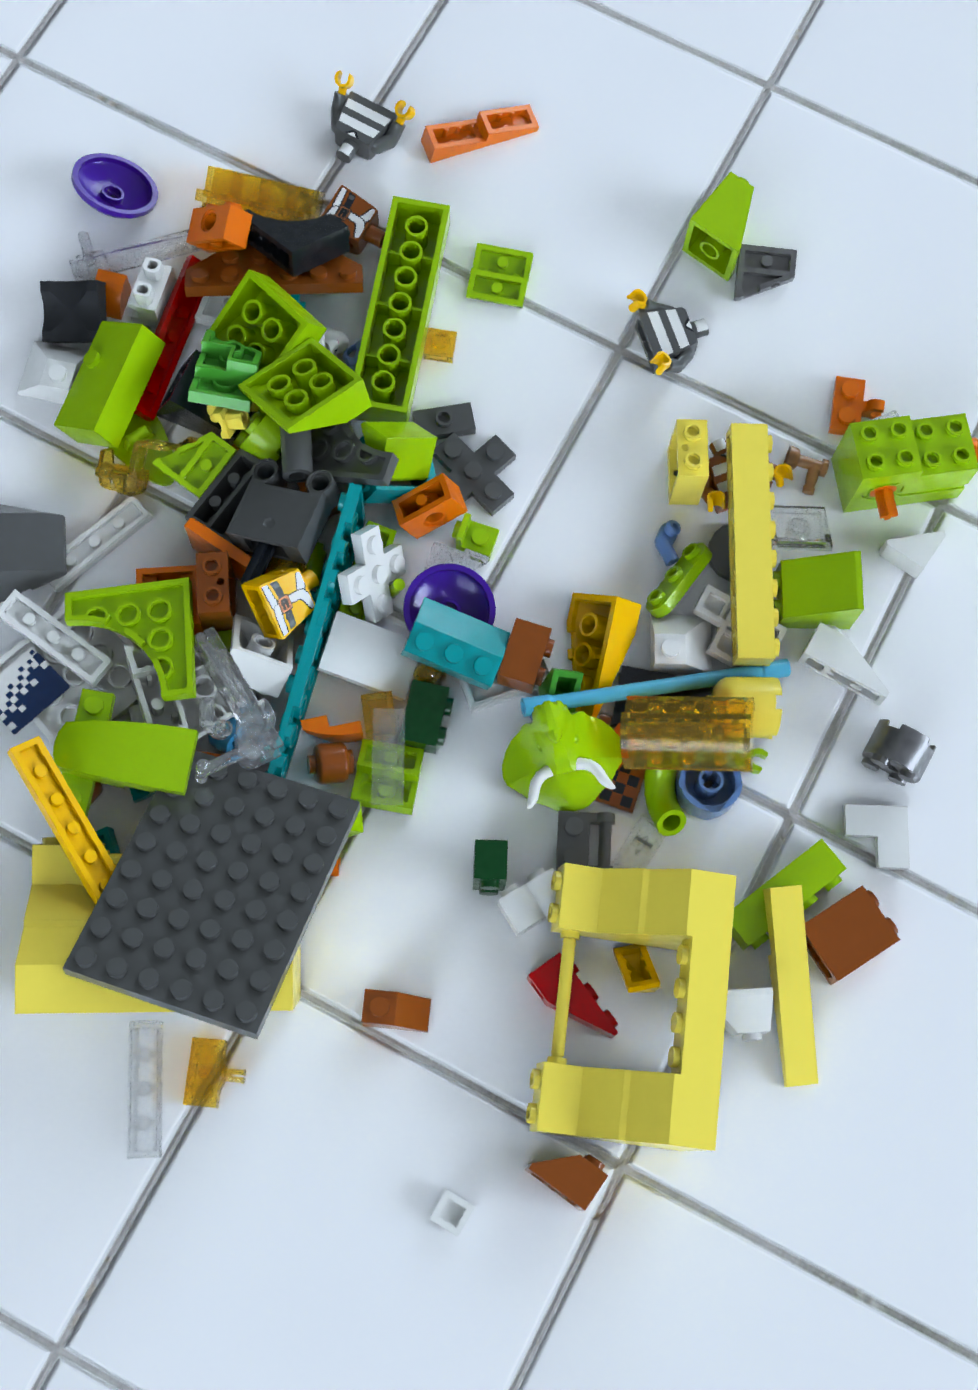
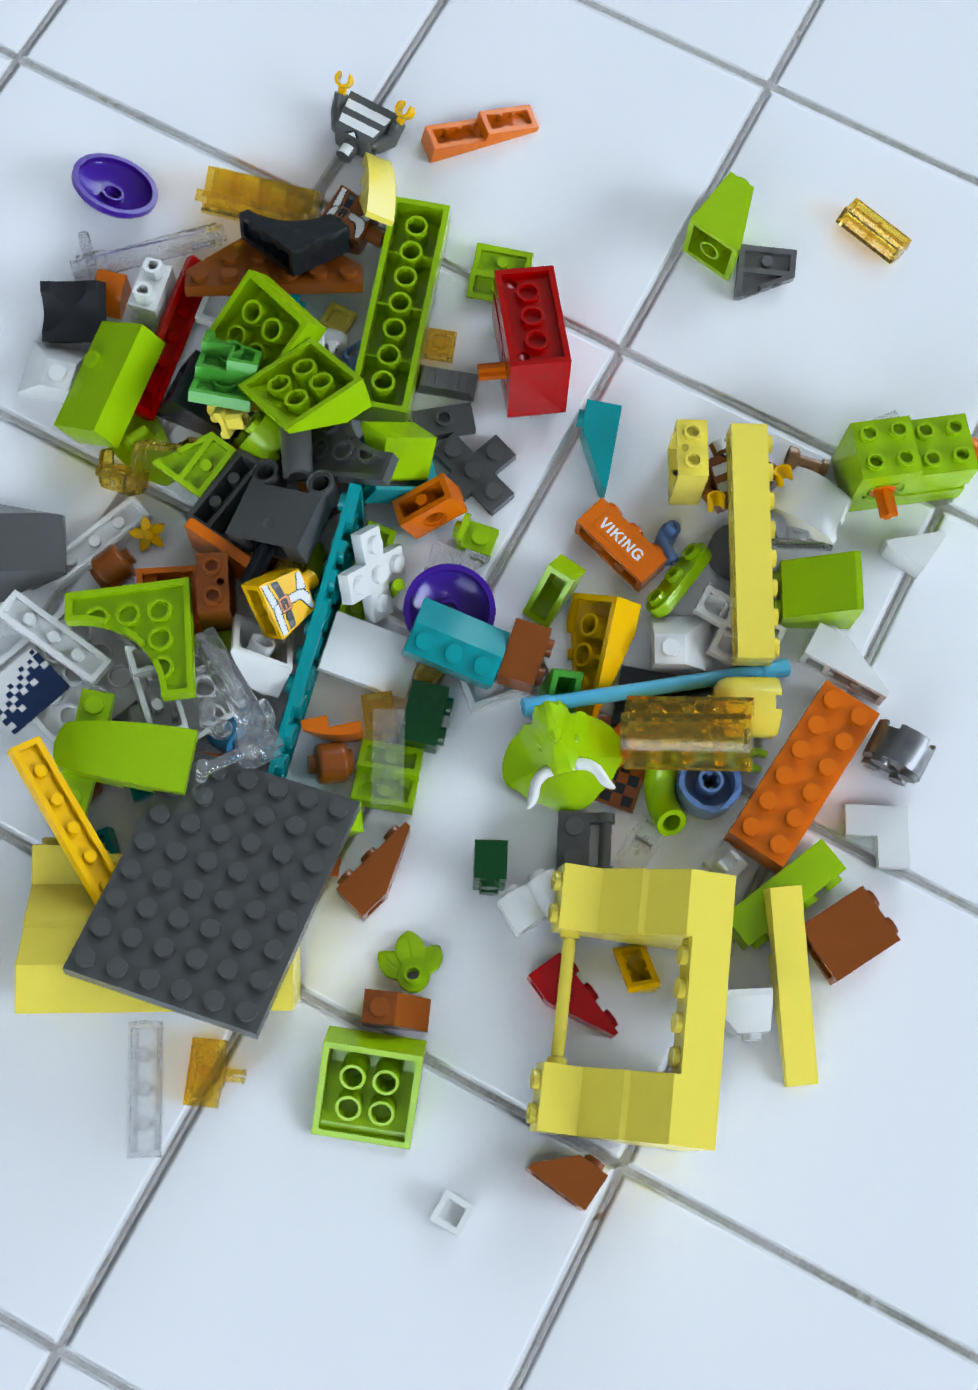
orange brick [186,201,253,253] -> none
torso [627,289,709,375] -> none
orange plate [828,376,885,435] -> none
none -> dark orange head [89,545,137,588]
none -> yellow plant [129,515,165,552]
none -> lime slope [311,1025,427,1150]
none -> light yellow tile [319,301,358,335]
none -> dark orange slope [336,822,411,921]
none -> light yellow slope [359,152,396,227]
none -> lime plate [377,931,443,993]
none -> flat silver tile [416,365,478,402]
none -> red piece [477,265,572,418]
none -> lime slope [522,554,586,628]
none -> orange brick [574,498,667,593]
none -> teal slope [576,399,622,498]
none -> white tile [703,841,749,876]
none -> orange brick [723,680,880,874]
none -> white slope [770,466,852,544]
none -> clear yellow piece [835,197,912,264]

